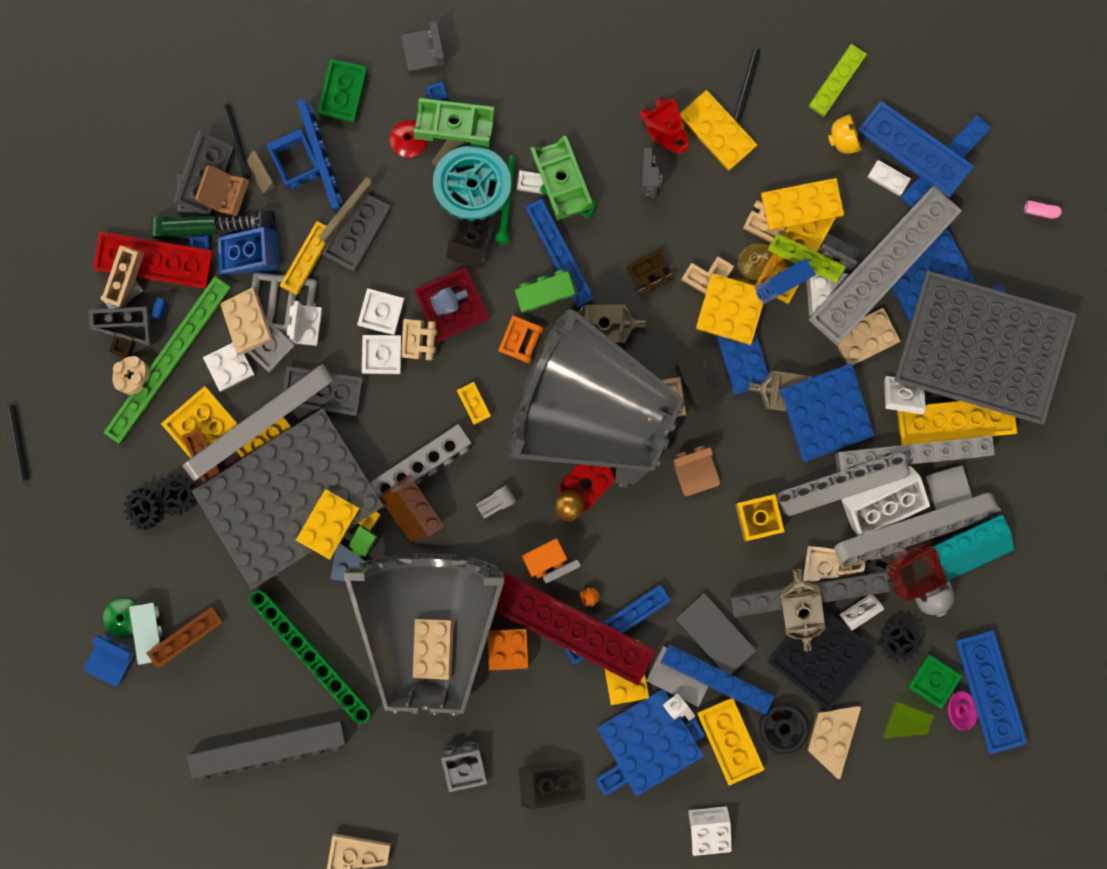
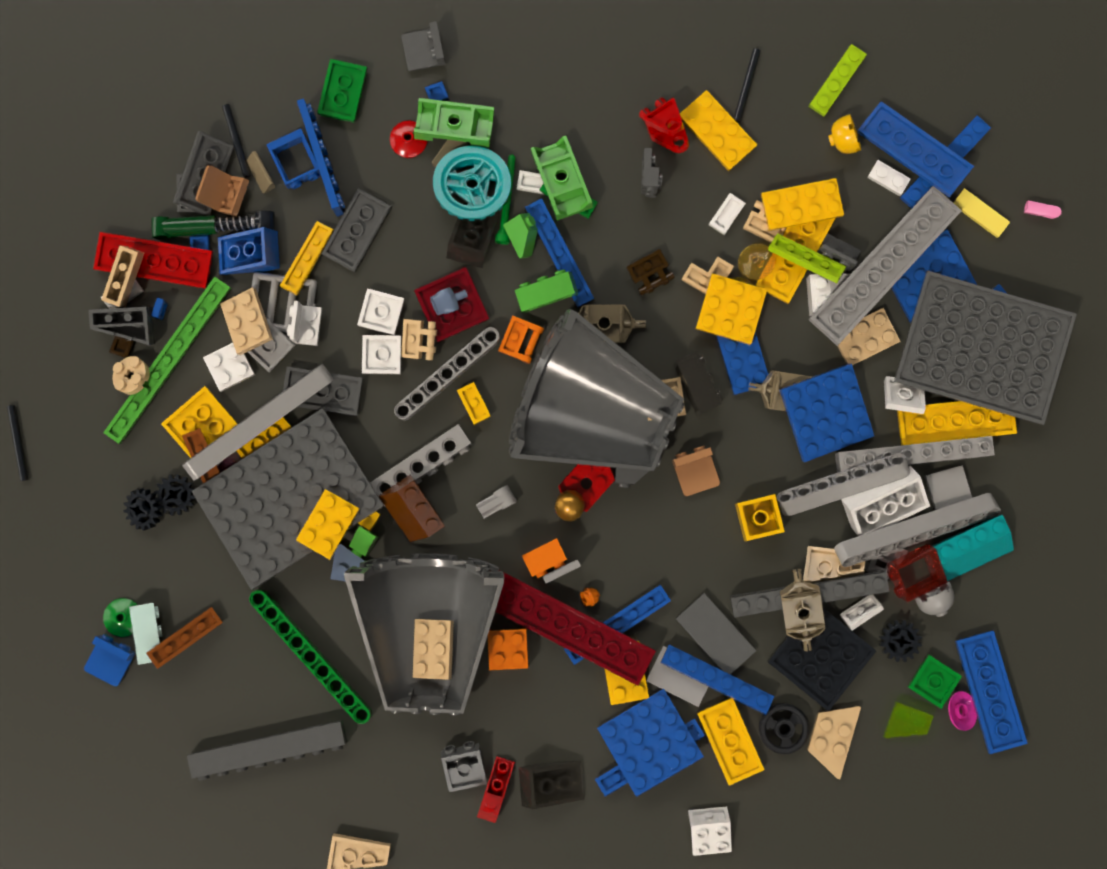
dark tan tile [319,177,373,244] -> none
white bracket [663,693,695,721] -> none
blue window [755,258,815,304] -> none
none -> light grey beam [394,327,500,421]
none -> red slope [477,756,515,823]
none -> bright green slope [503,213,538,259]
none -> white tile [709,193,746,235]
none -> light yellow tile [953,188,1010,238]

